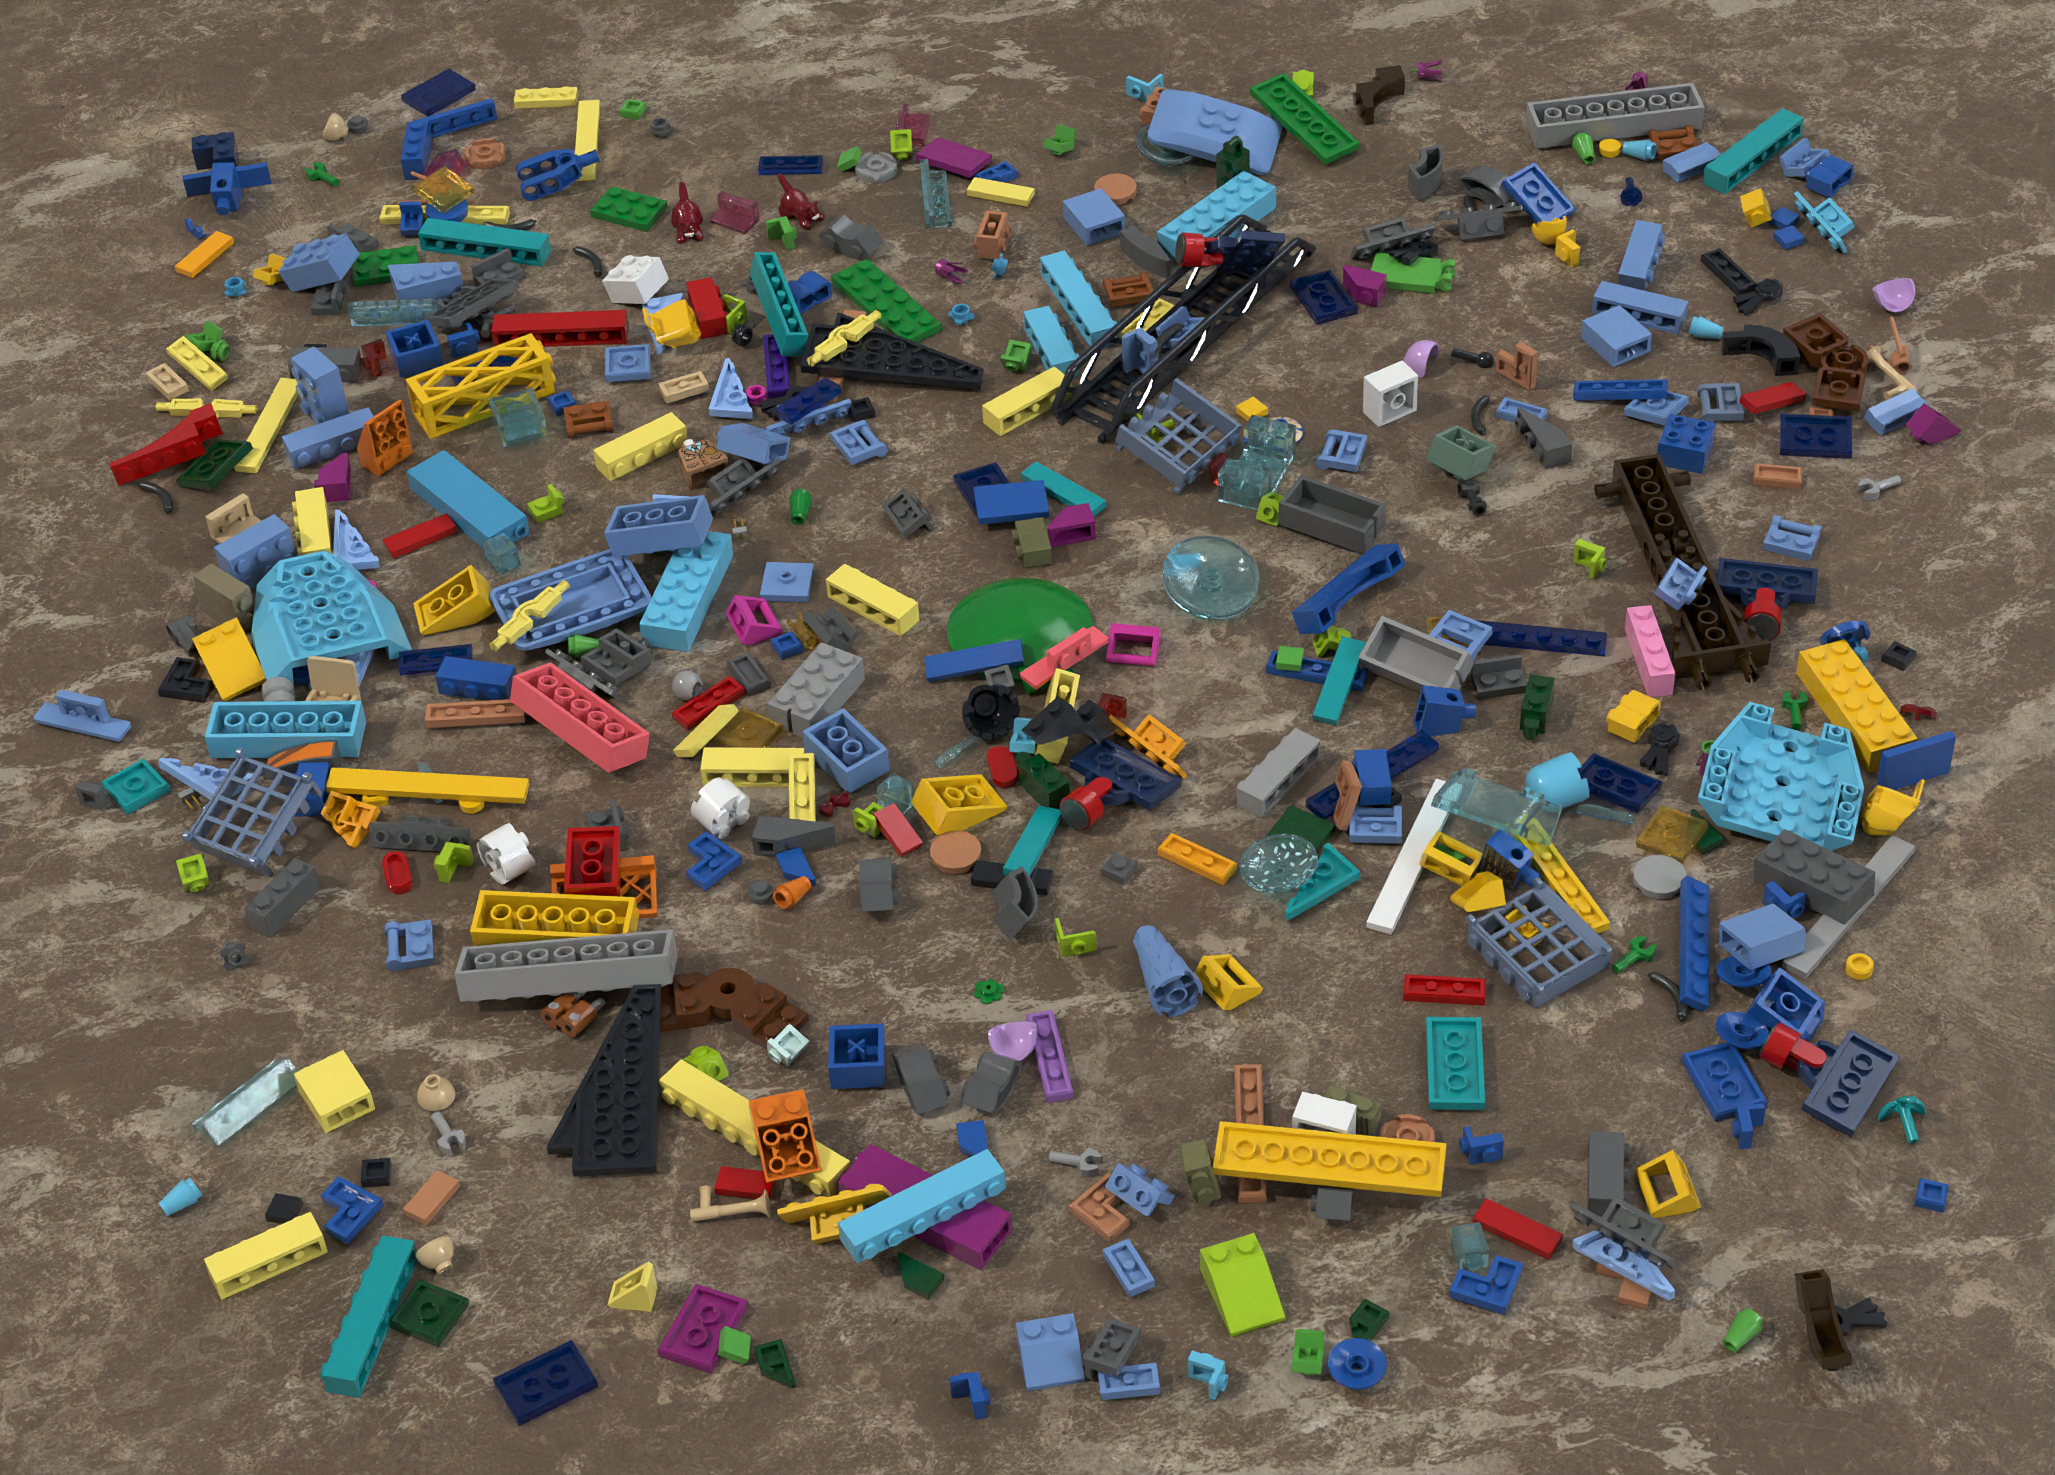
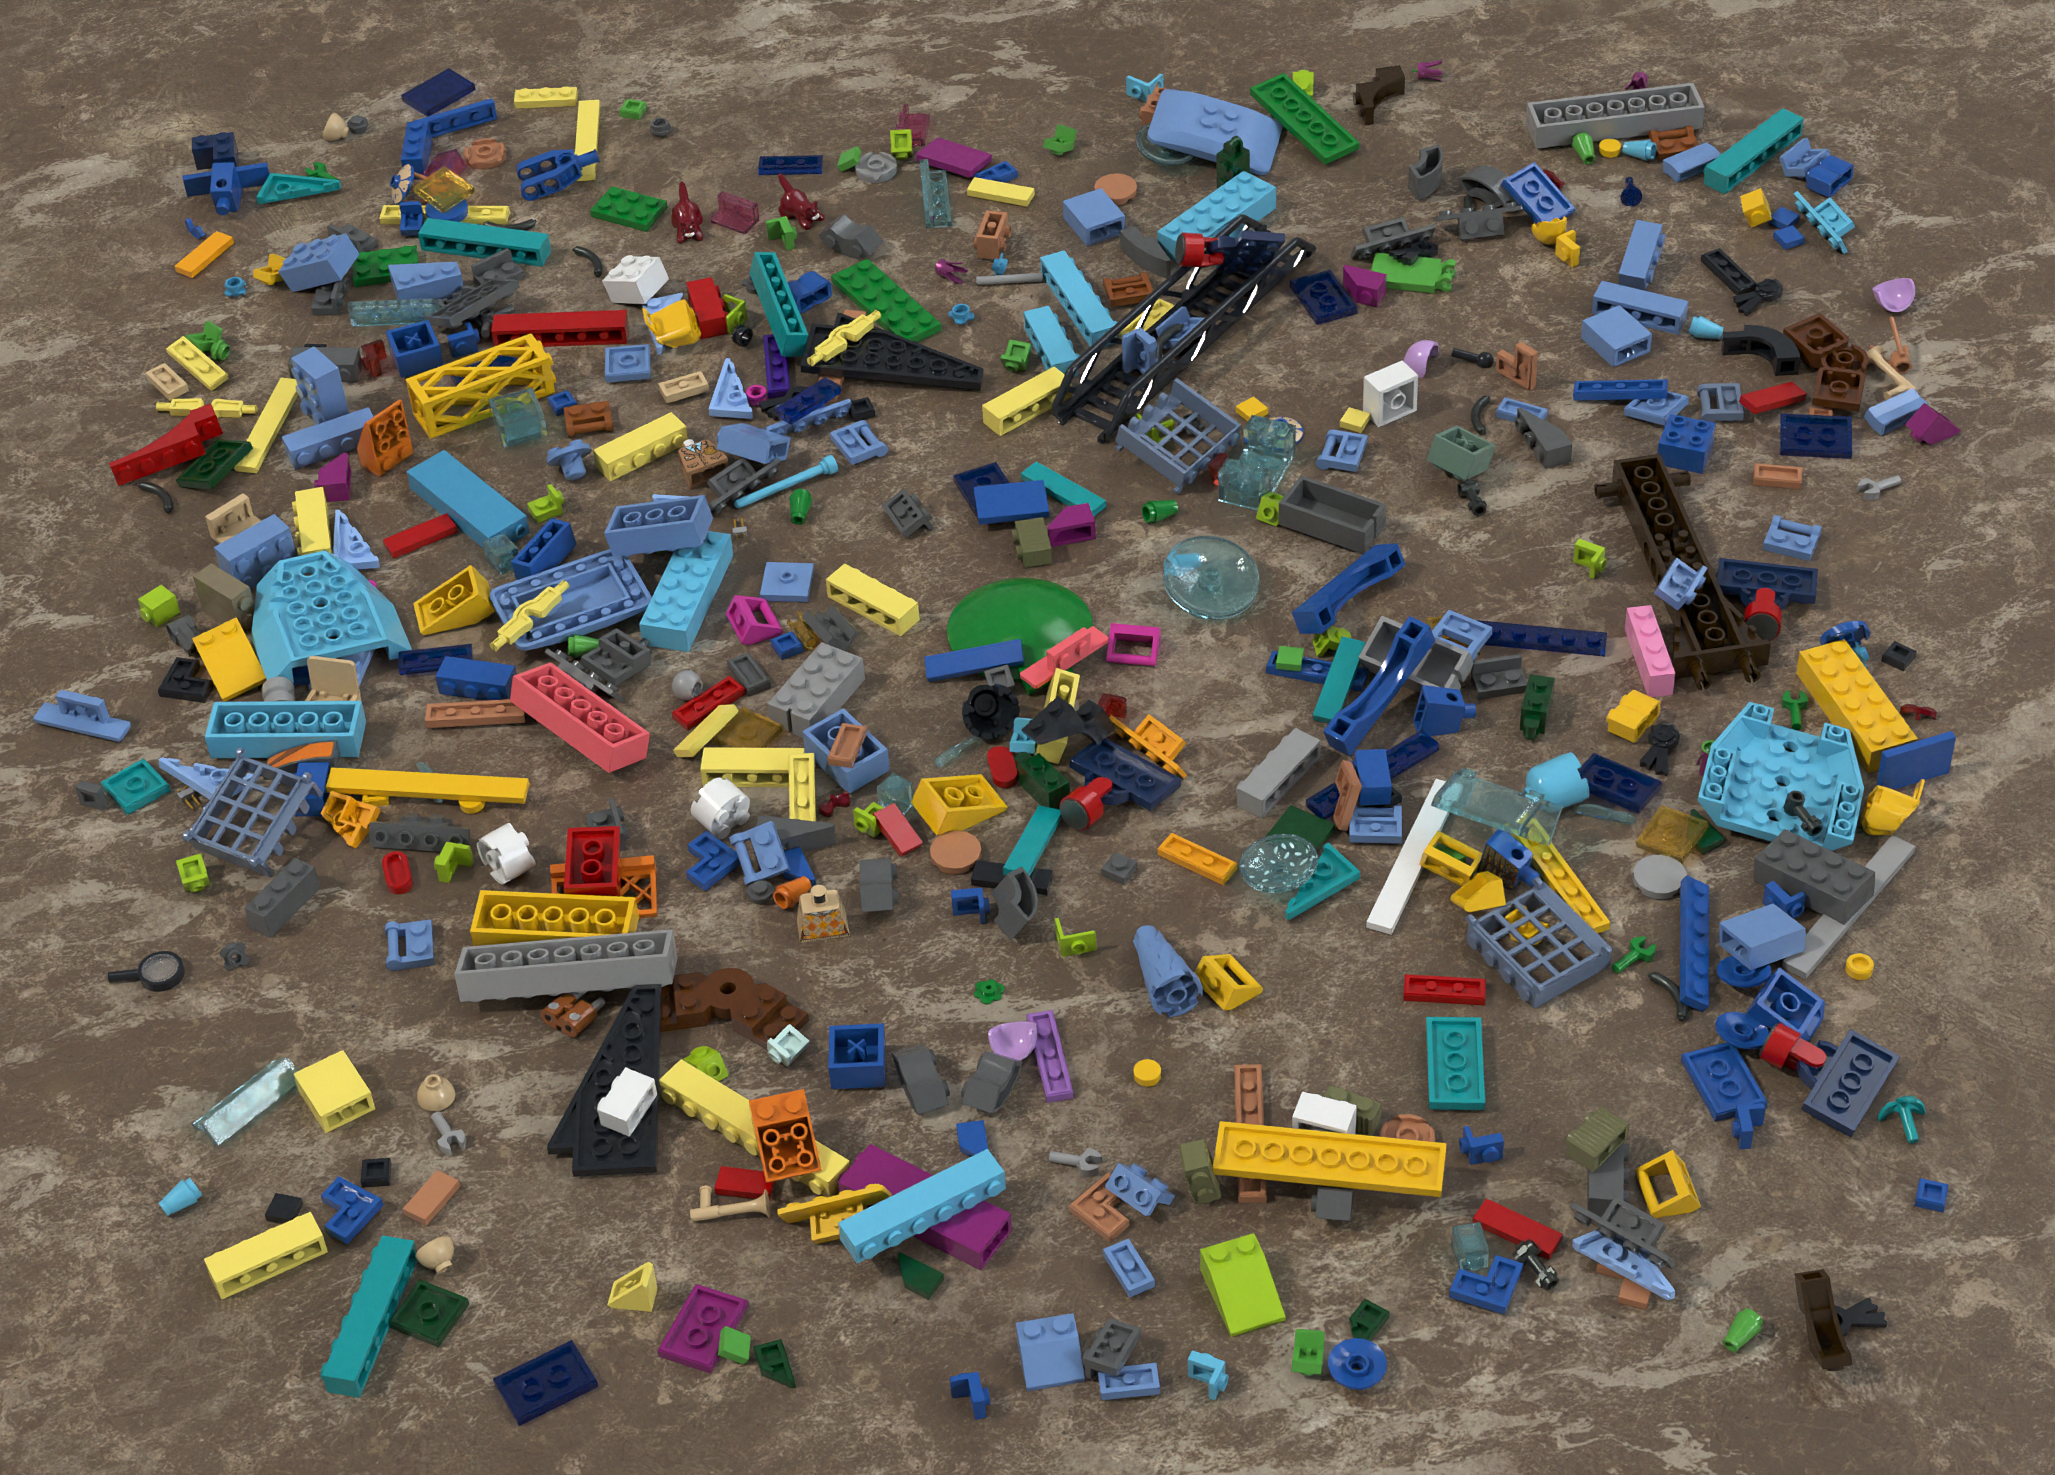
none -> piece [108,951,185,992]
none -> lime brick [138,585,180,627]
none -> teal wing [256,173,341,204]
none -> dish [390,164,414,205]
none -> blue brick [511,518,577,580]
none -> medium blue plate [546,439,592,481]
none -> white brick [597,1067,657,1137]
none -> medium blue plate [729,821,790,886]
none -> medium azure piece [734,455,838,509]
none -> tan torso [797,885,850,943]
none -> nougat tile [827,723,867,768]
none -> blue bracket [951,887,990,924]
none -> light grey bar [976,273,1043,285]
none -> yellow tile [1133,1059,1161,1087]
none -> green cone [1141,500,1178,524]
none -> blue arch [1323,616,1436,757]
none -> light yellow tile [1340,407,1370,433]
none -> pearl dark grey bar [1512,1238,1559,1290]
none -> dark red piece [1543,169,1564,189]
none -> olive brick [1566,1106,1629,1173]
none -> pearl dark grey bar [1783,791,1823,836]

